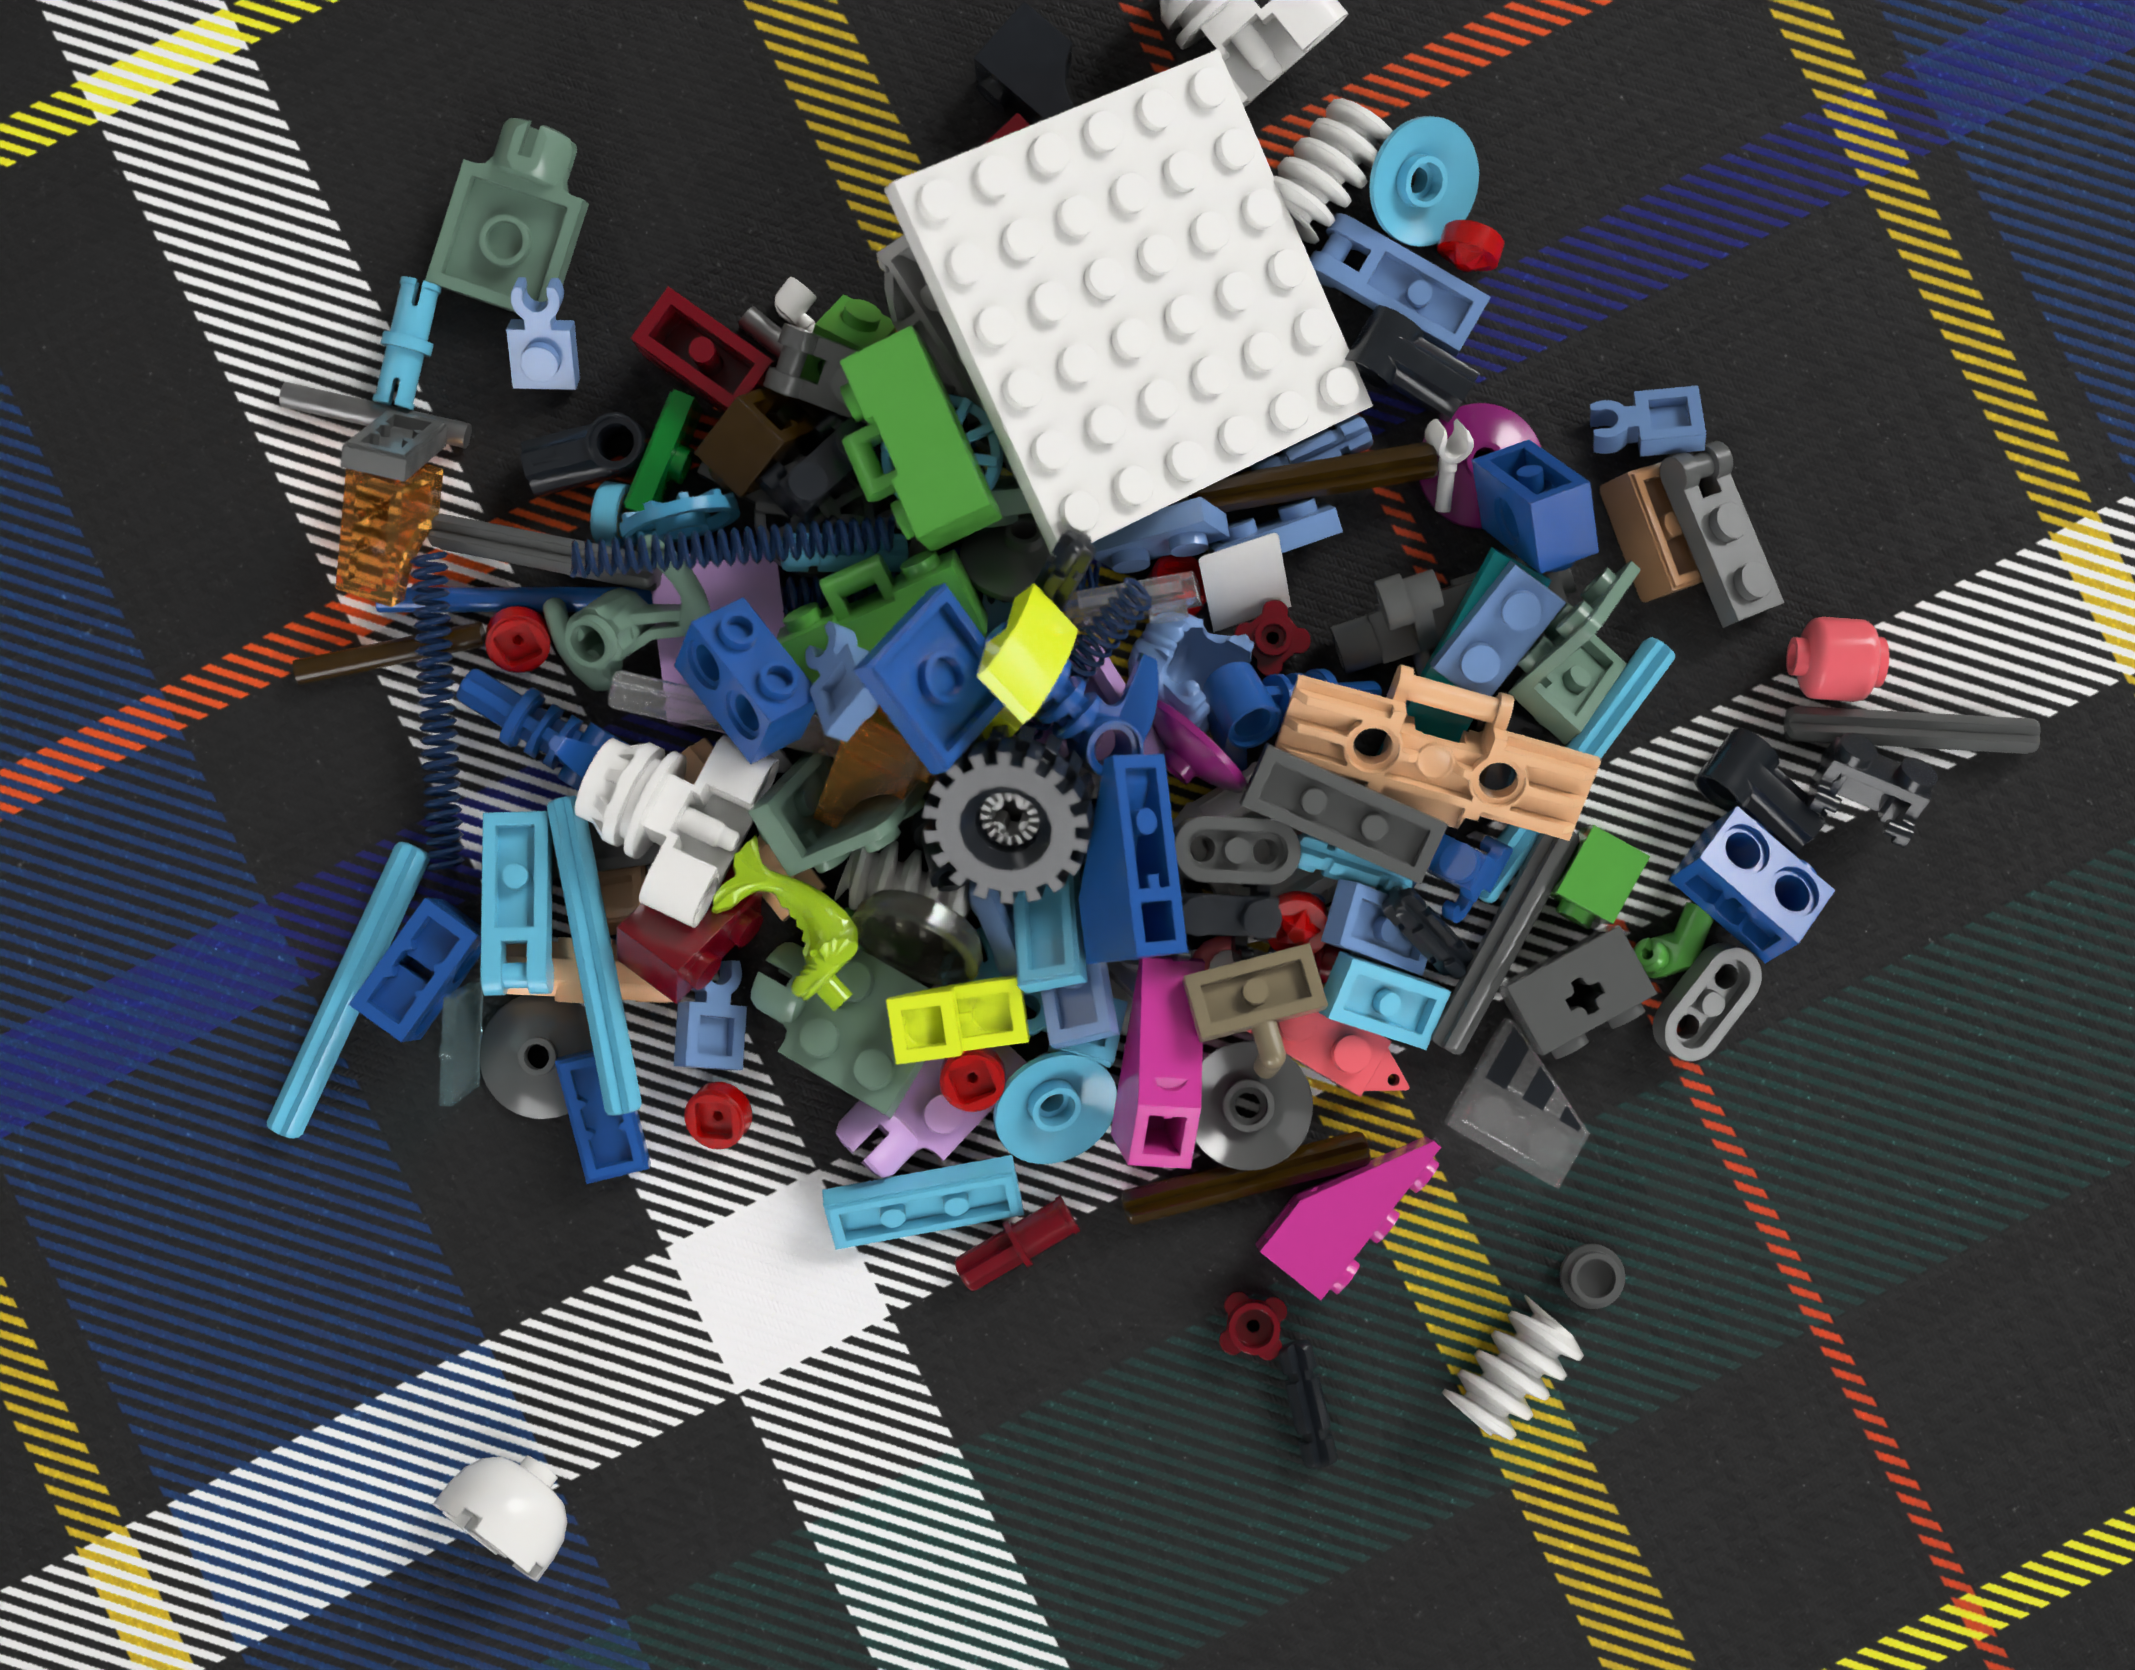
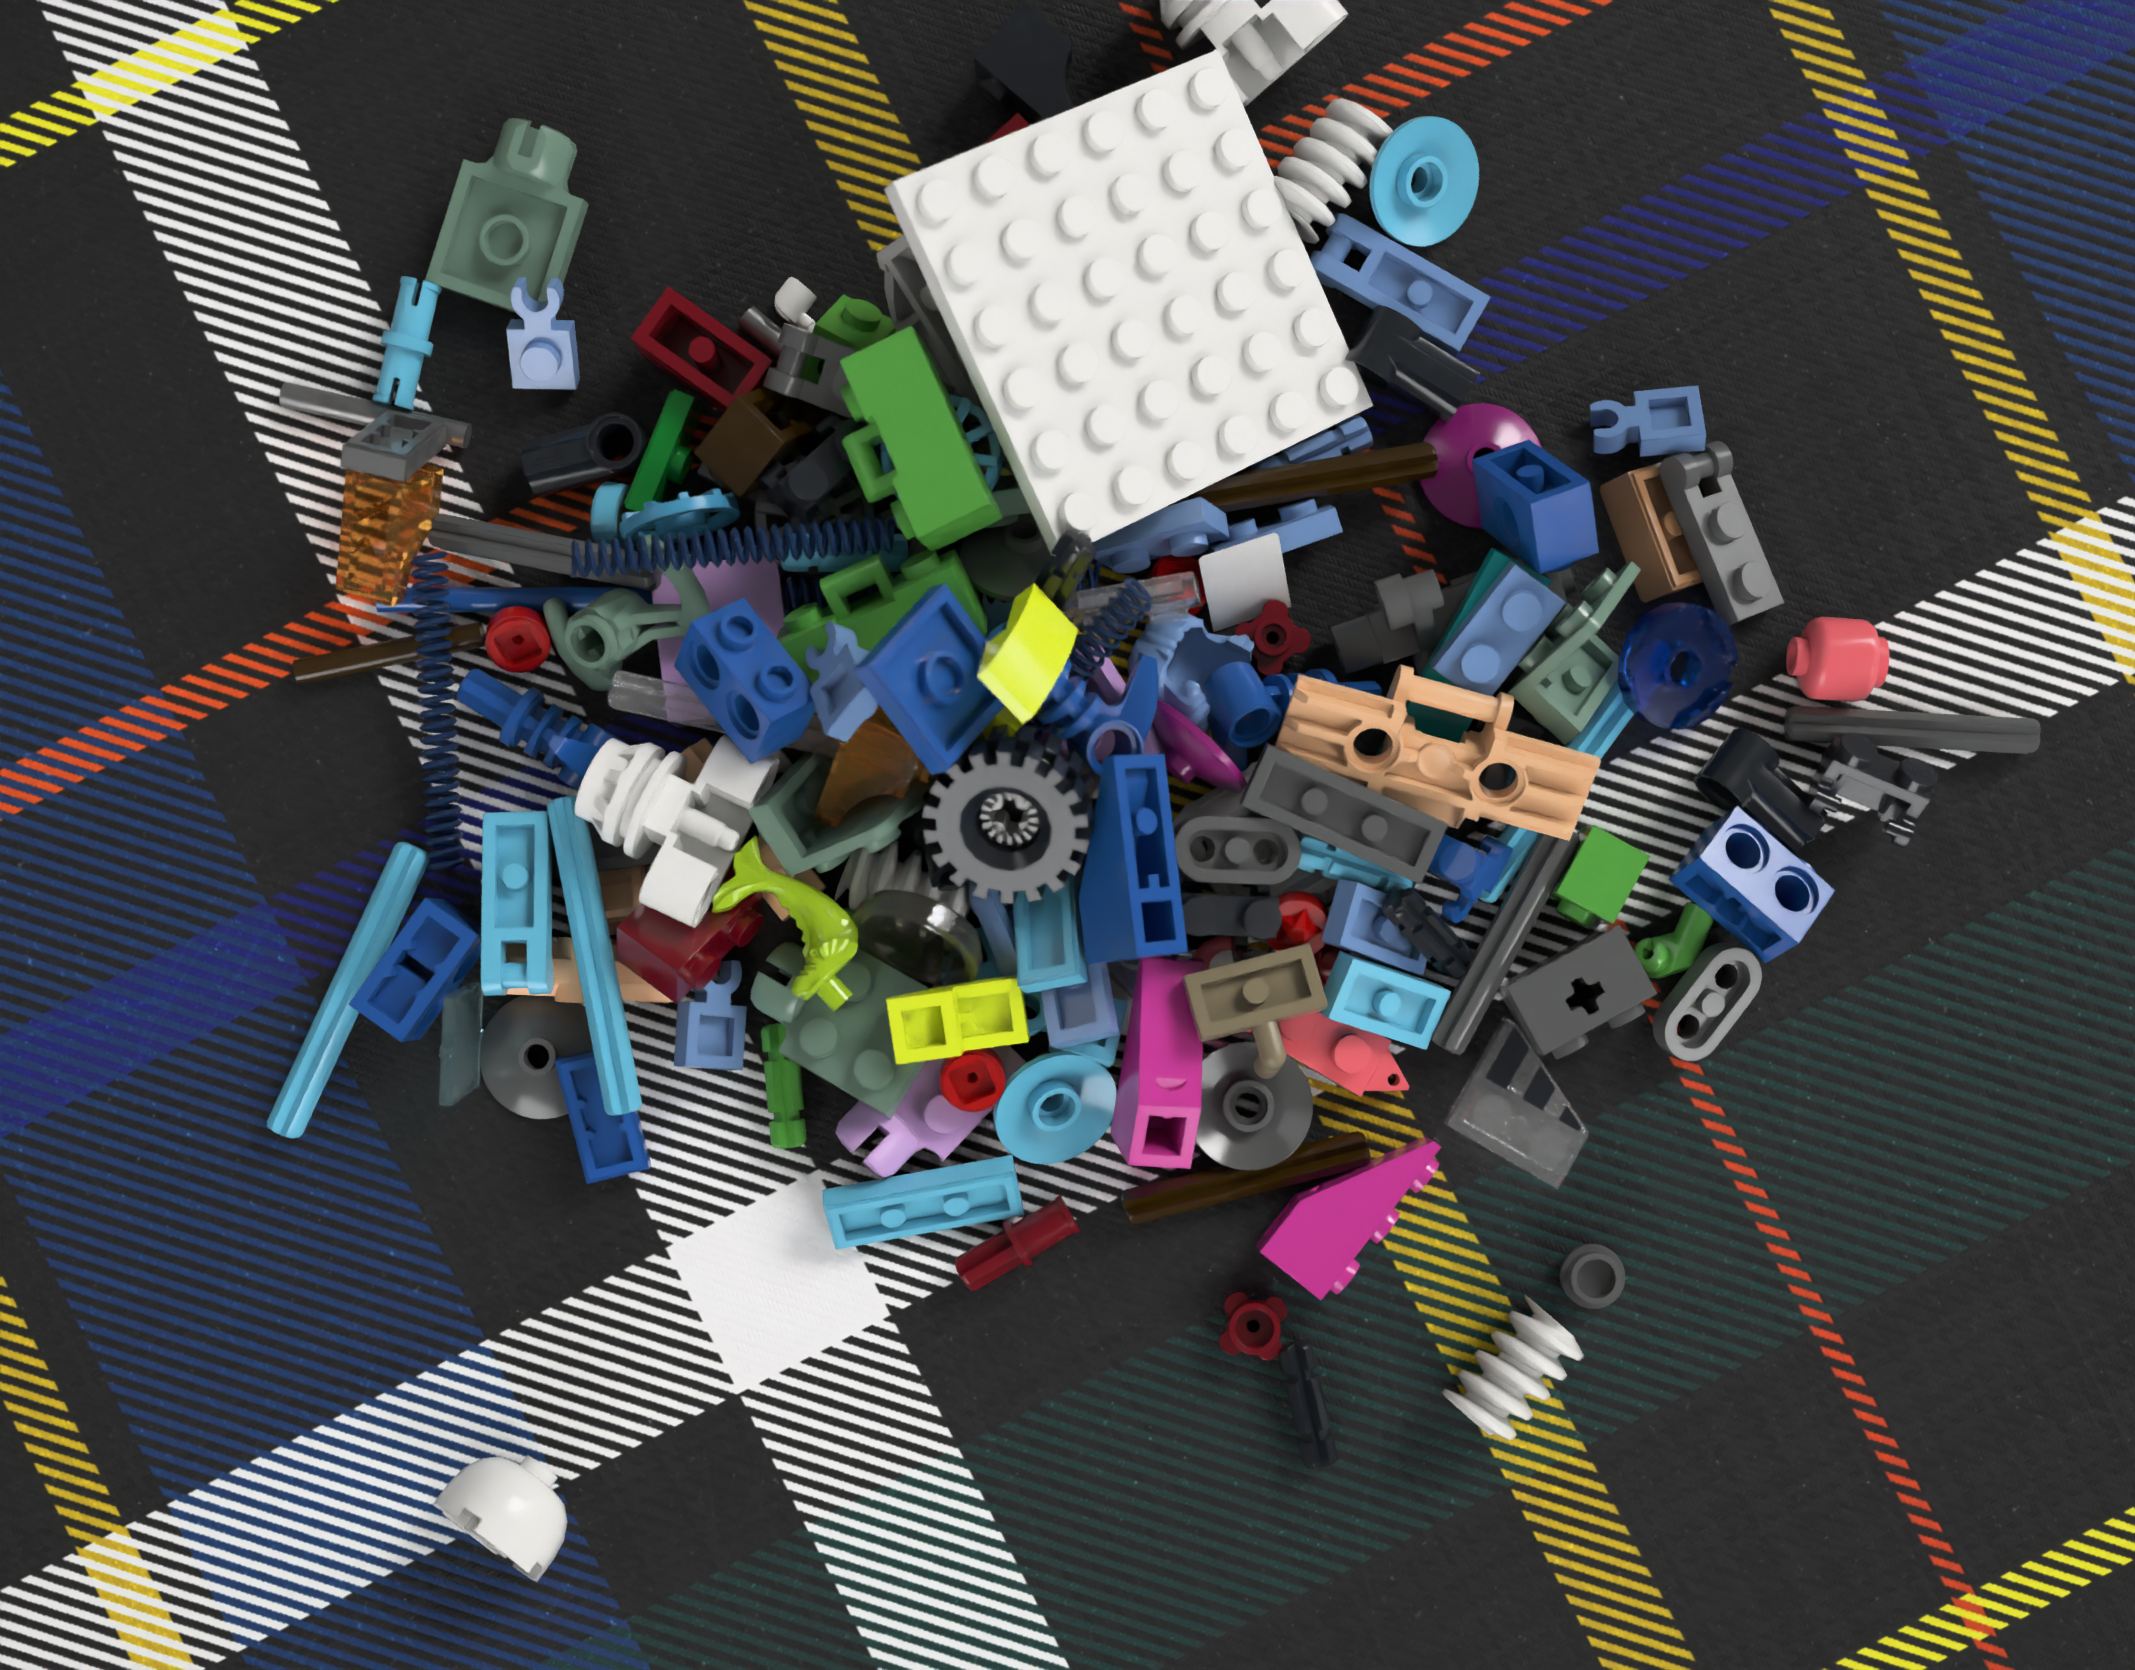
red tile [684,1082,752,1149] -> none
white hand [1425,419,1474,513] -> none
red tile [1437,220,1505,272] -> none
none -> bright green axle [761,1023,807,1149]
none -> clear blue tile [1618,602,1737,730]

